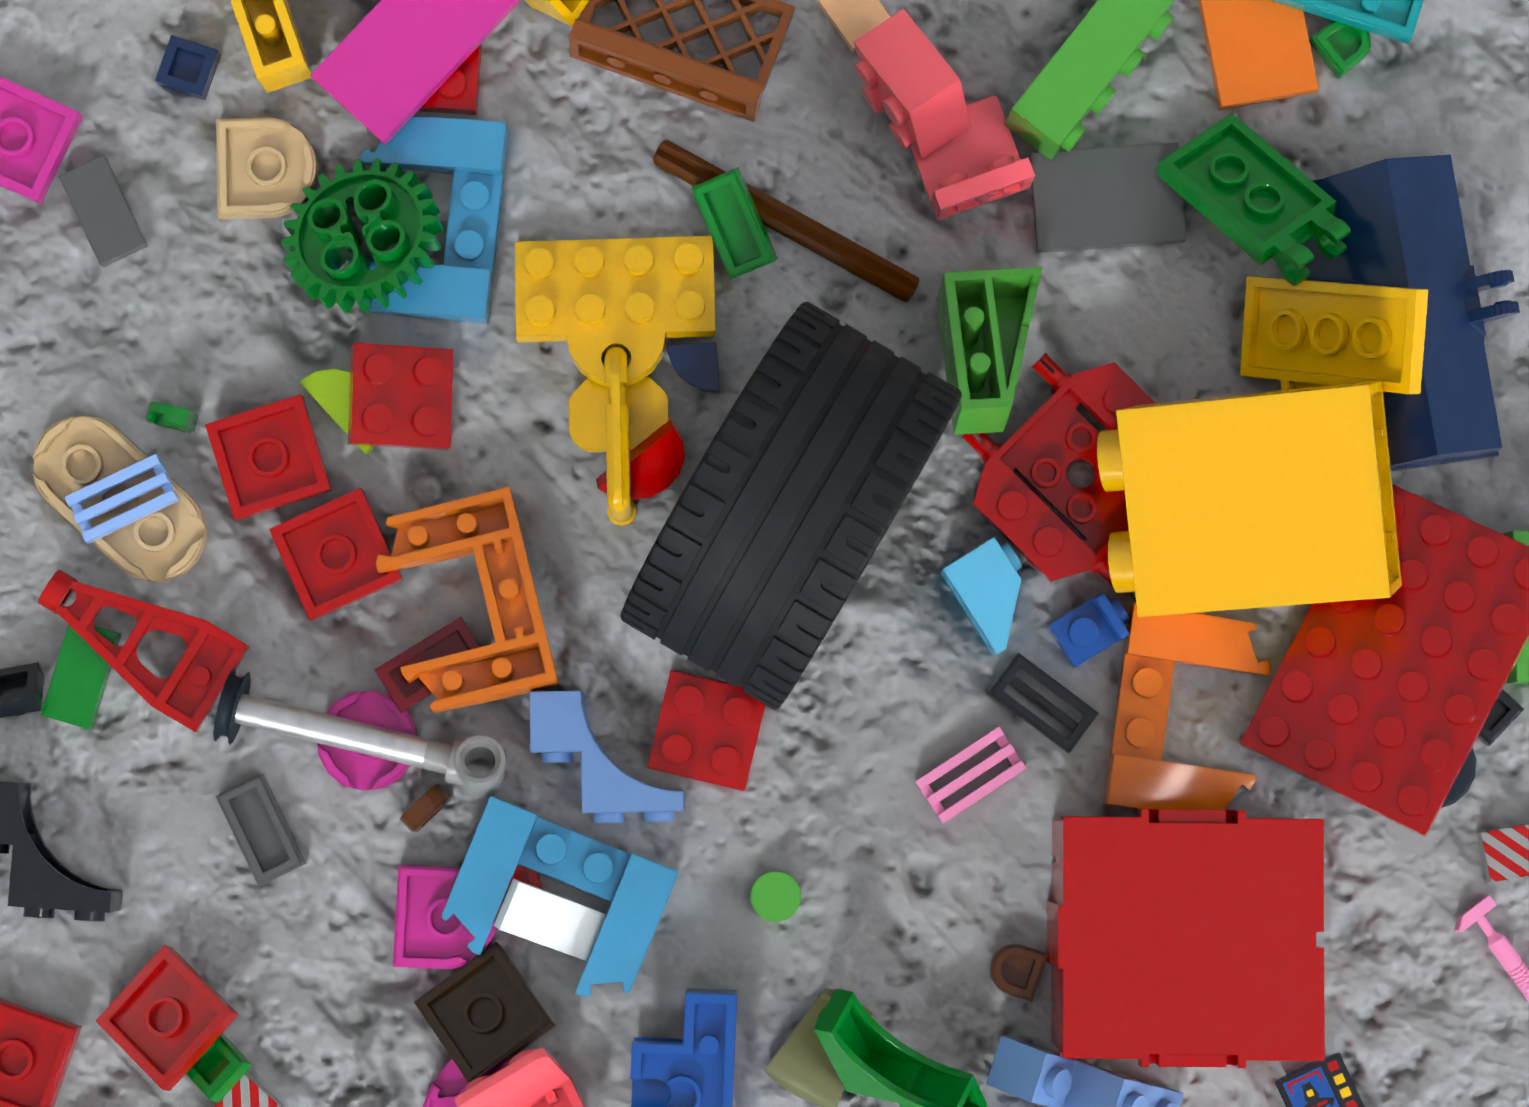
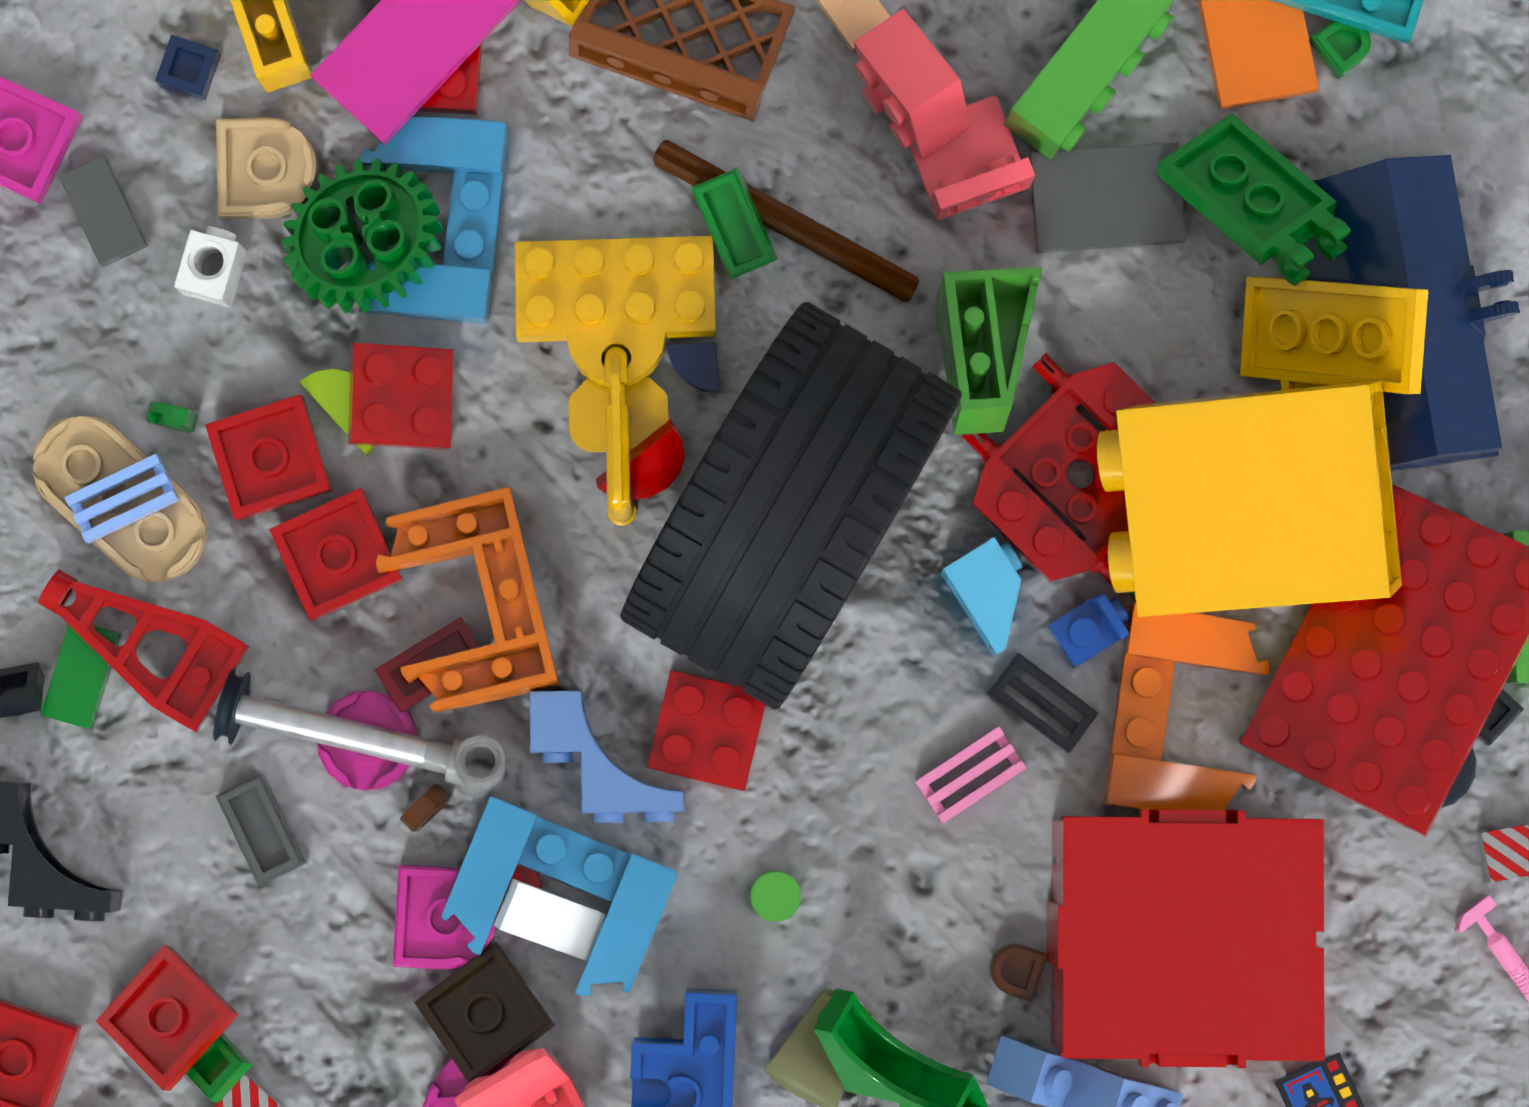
none -> white brick [174,226,248,308]

